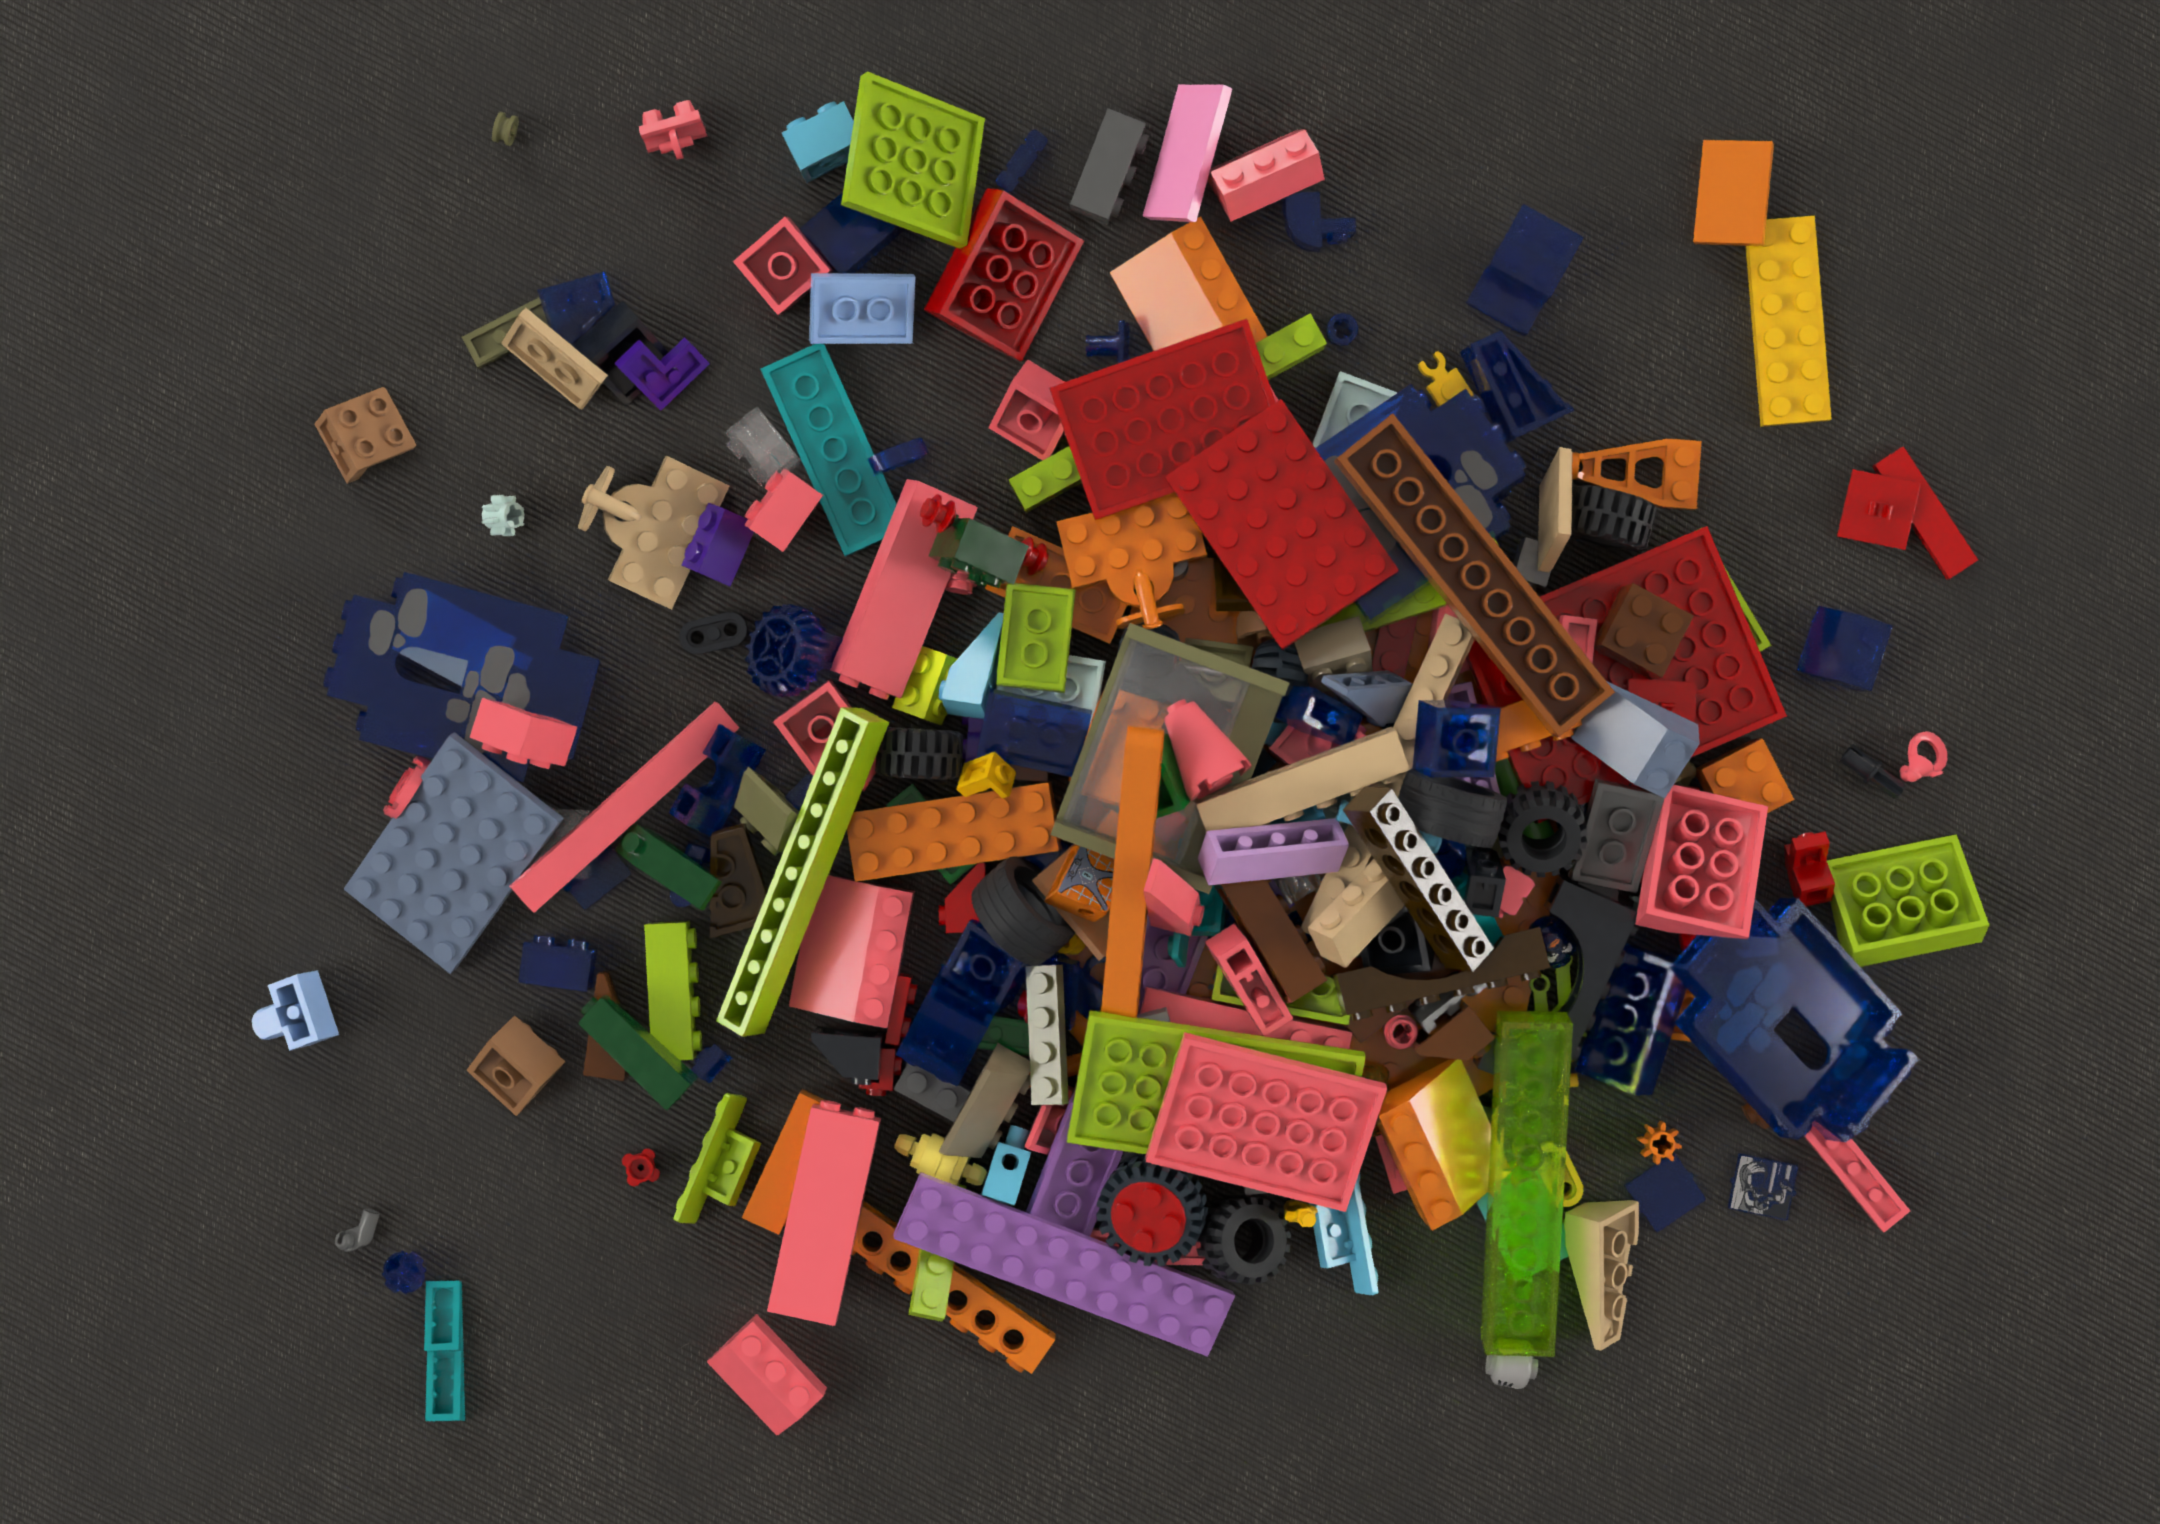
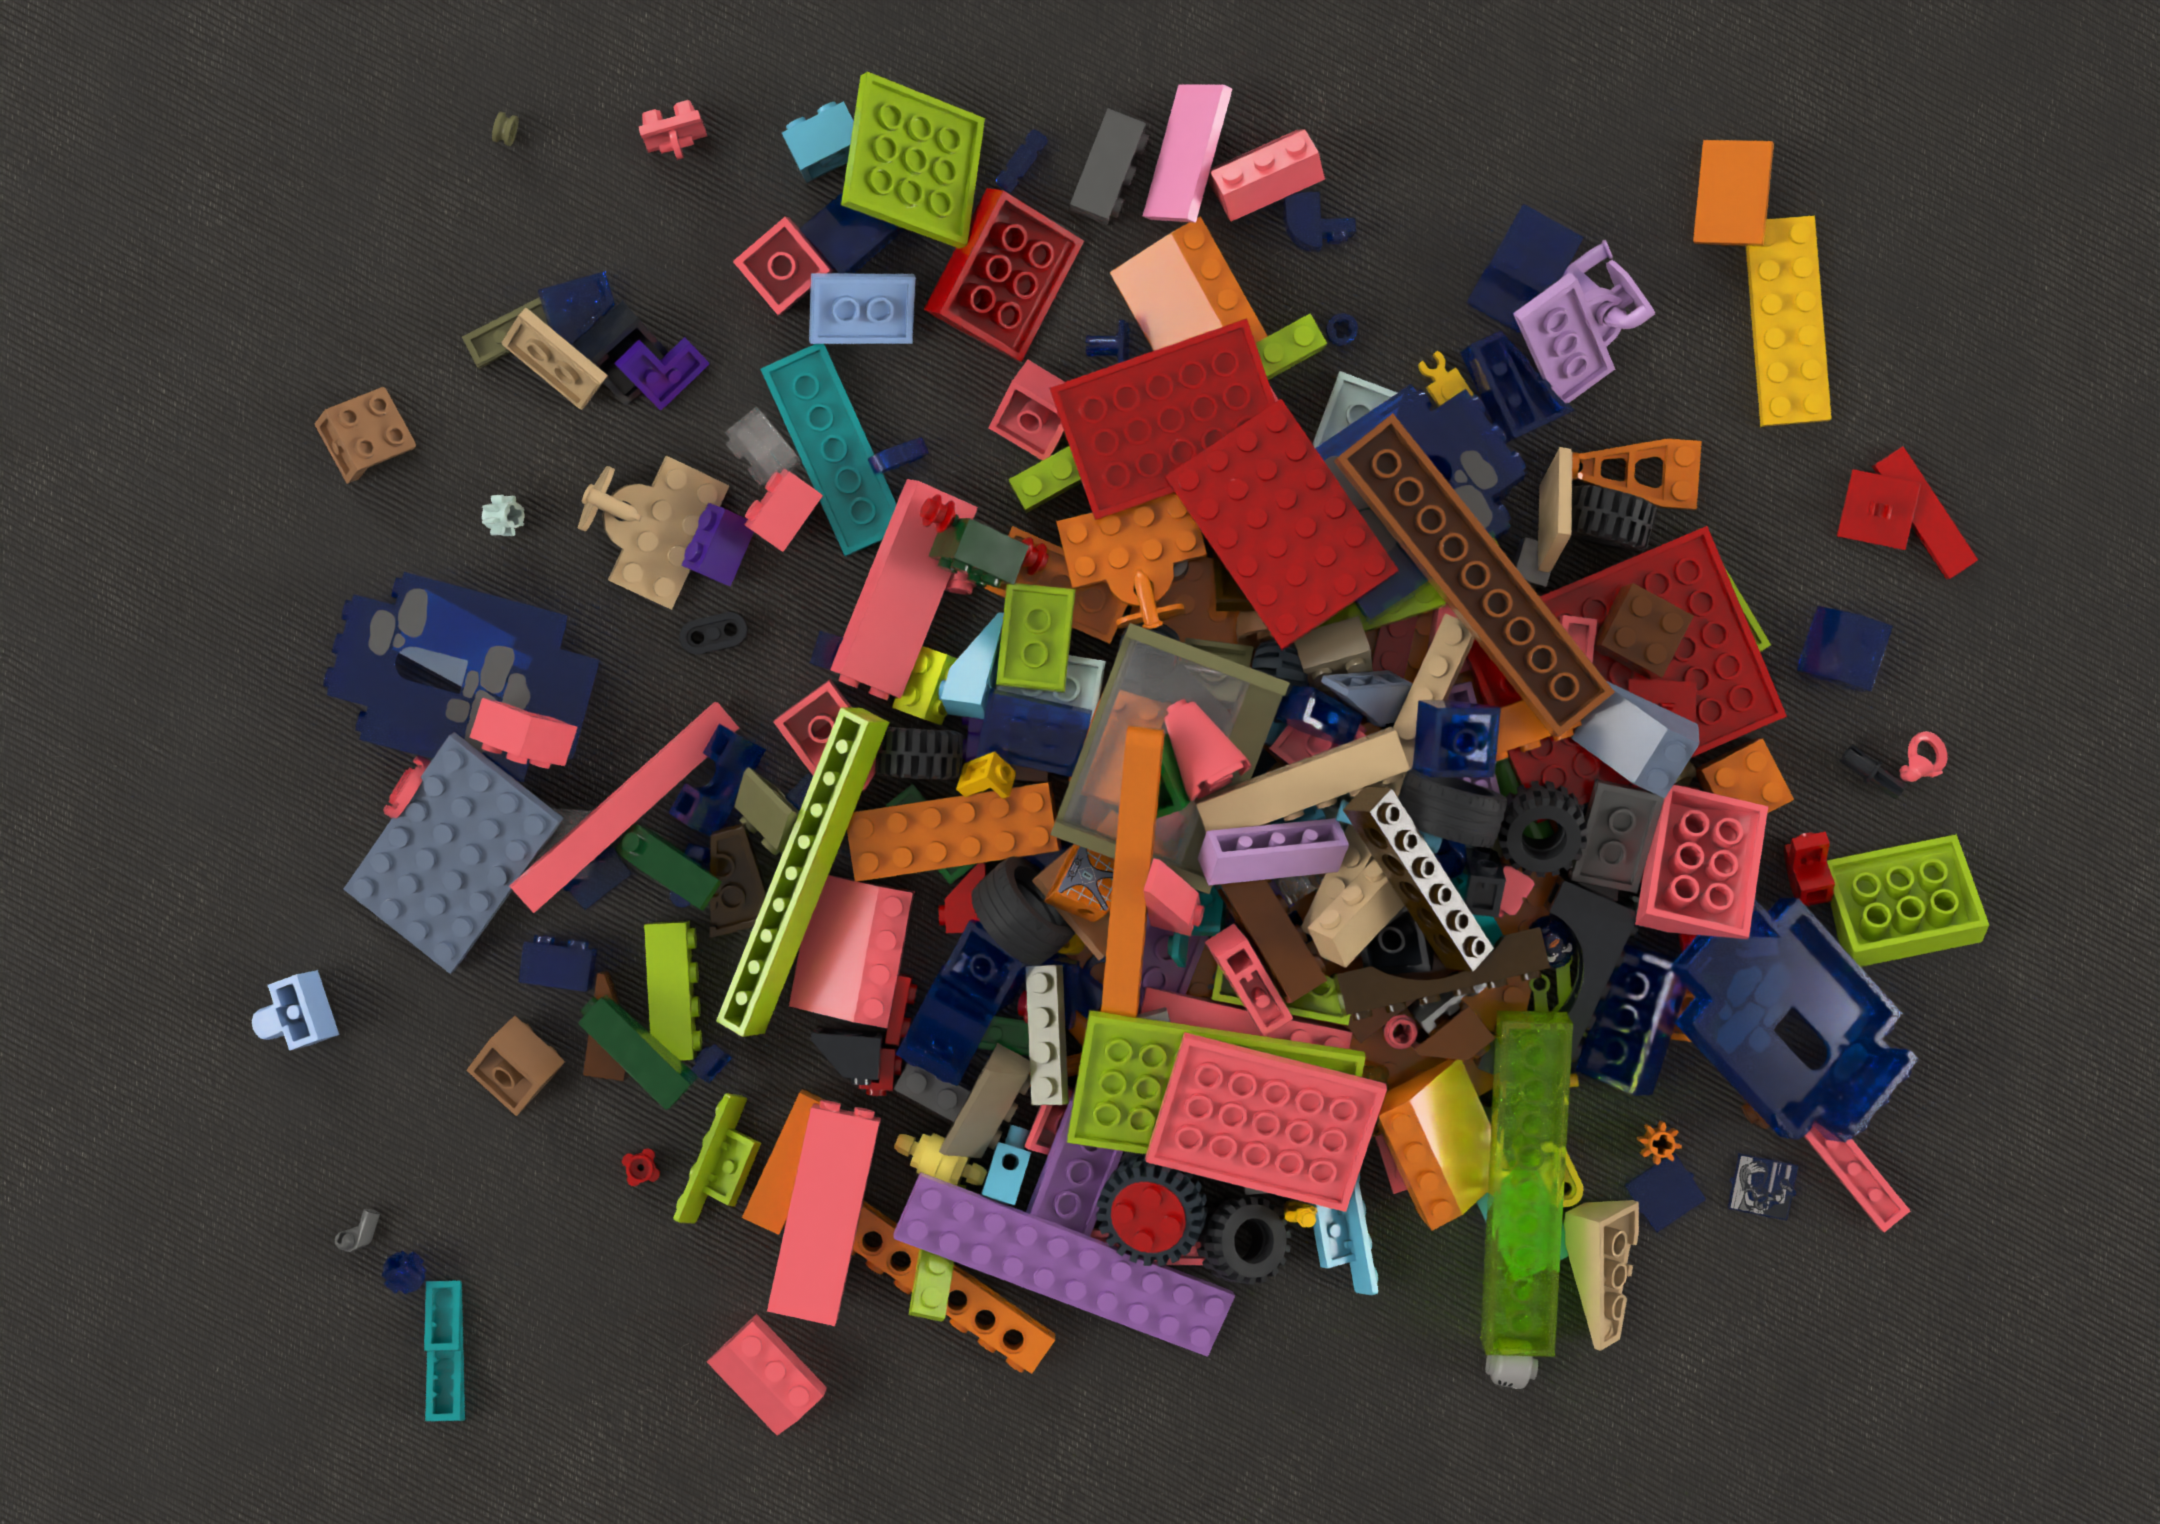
clear blue gear [744,604,828,697] -> none
none -> lavender plate [1513,240,1655,409]

